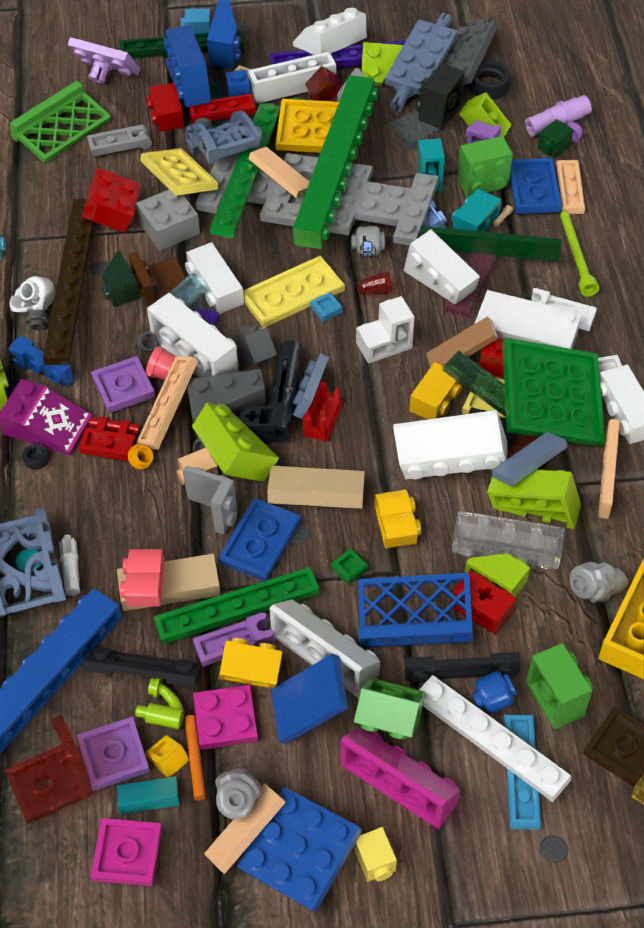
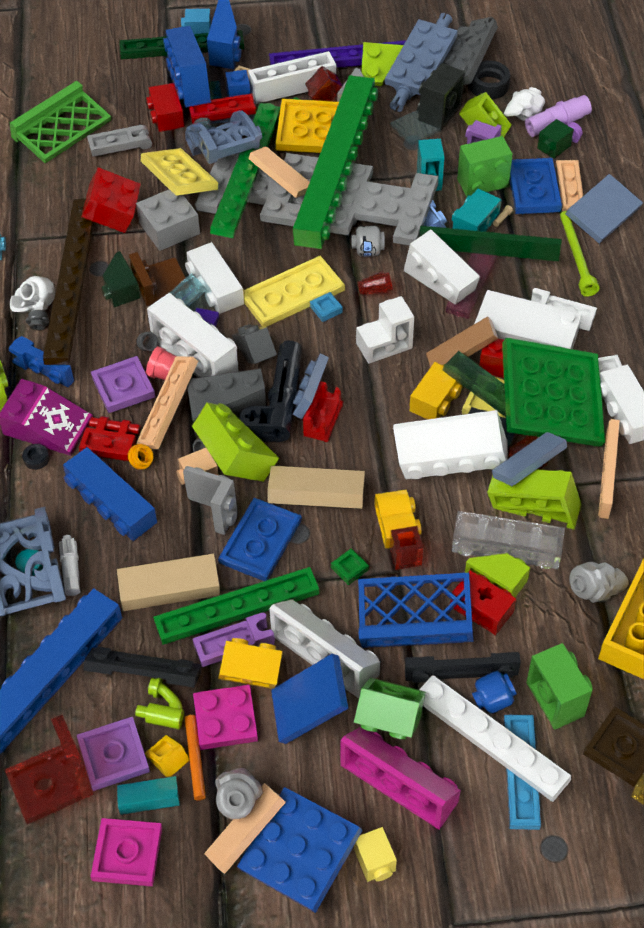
lavender plate [68,37,141,84] -> none
coral brick [120,549,165,607] -> none
white slope [293,8,367,55] -> none
none -> blue brick [63,447,157,541]
none -> clear red brick [390,526,423,570]
none -> white head [504,87,545,121]
none -> sand blue tile [566,174,643,244]

